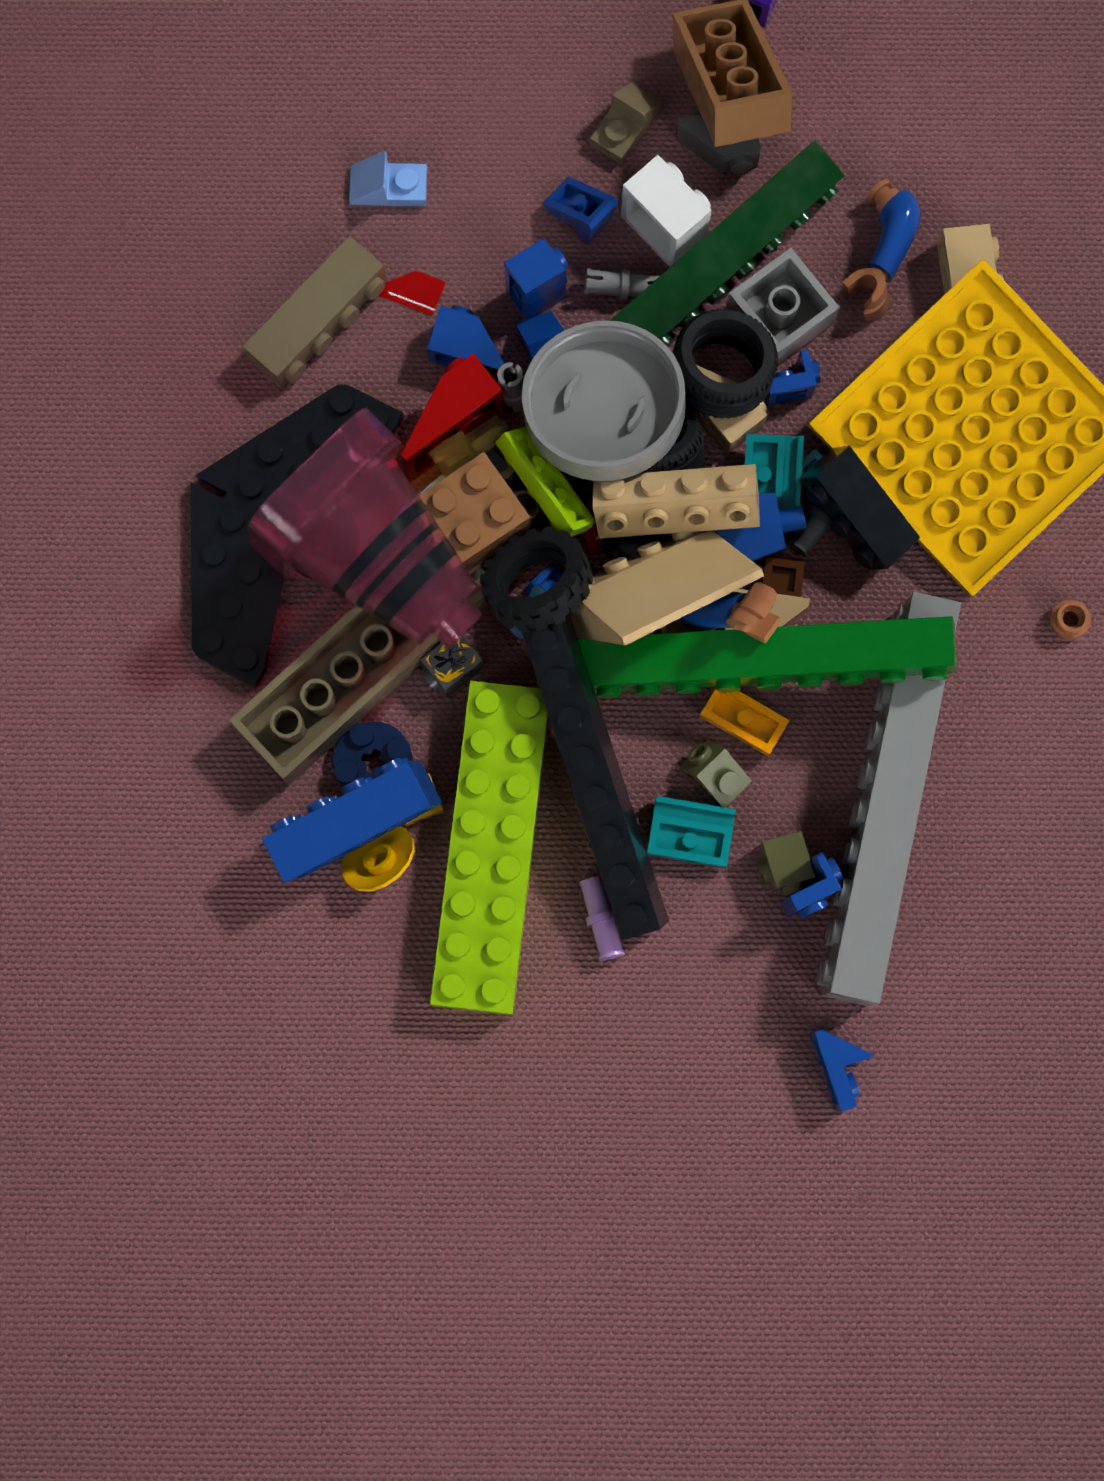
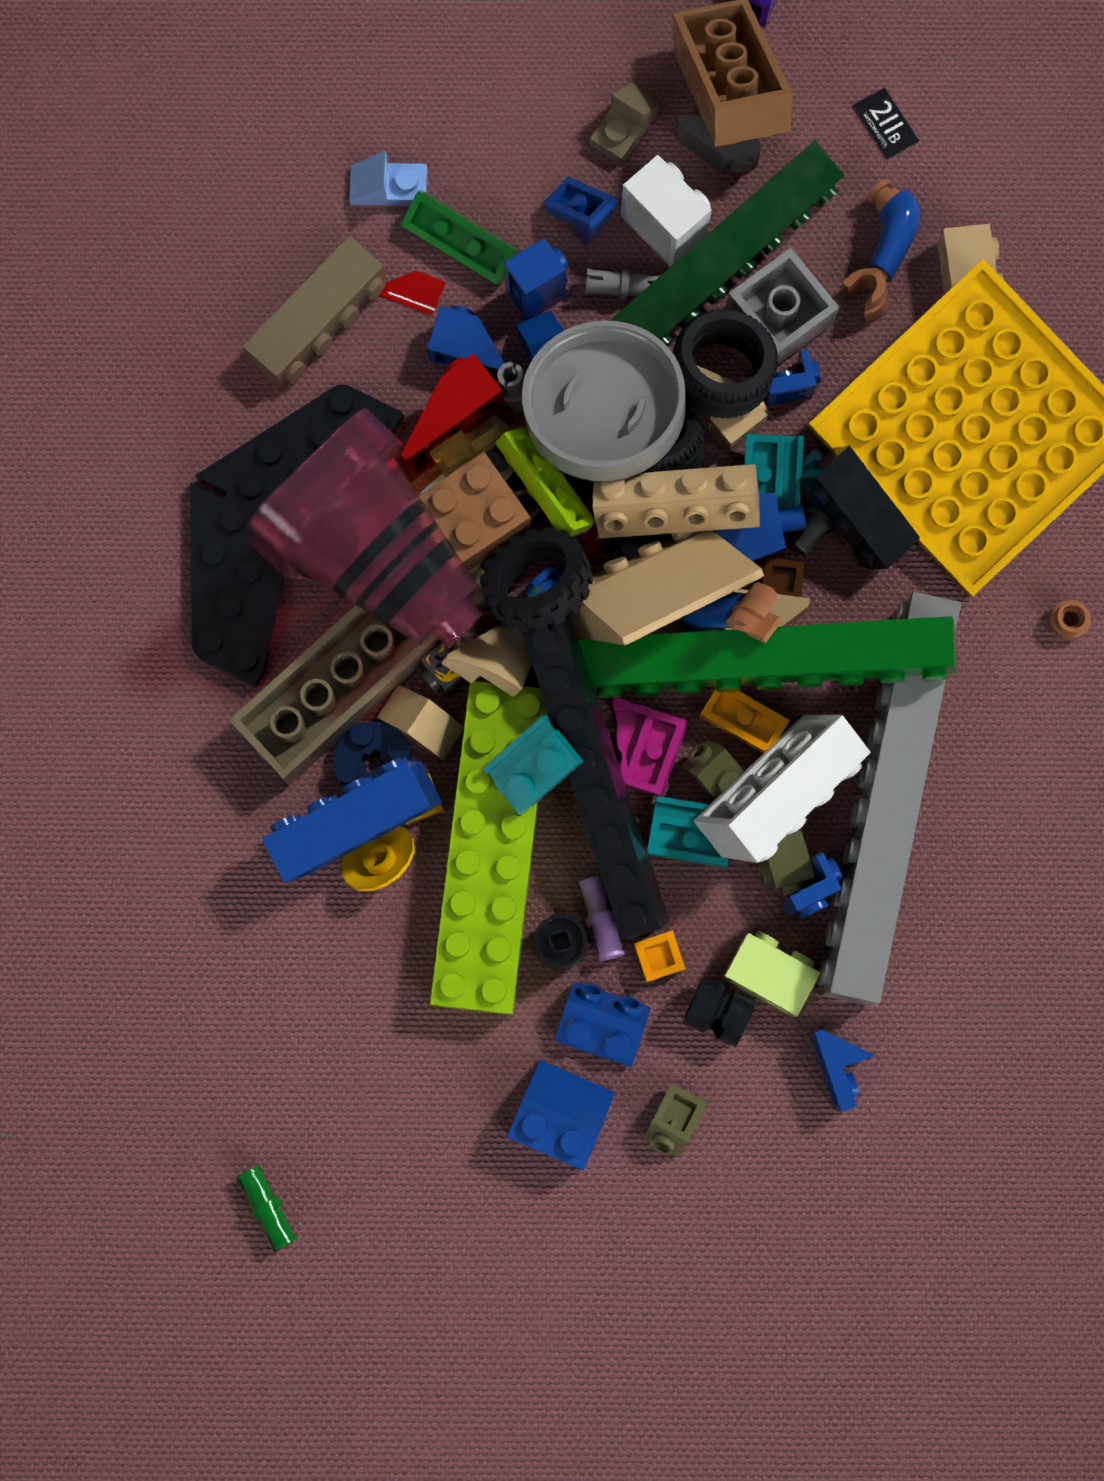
none -> green pin [236,1165,298,1252]
none -> tan slope [376,685,464,761]
none -> green plate [400,190,519,285]
none -> tan slope [441,625,532,697]
none -> teal plate [483,716,584,815]
none -> blue slope [507,1060,615,1170]
none -> black wheel [534,914,587,971]
none -> blue bracket [554,982,650,1067]
none -> dark pink wing [613,698,688,797]
none -> light orange plate [634,930,686,983]
none -> olive bracket [643,1083,708,1157]
none -> black wheel [682,975,757,1047]
none -> white brick [693,715,871,863]
none -> yellowish green brick [722,931,821,1018]
none -> black sticker [853,88,919,159]

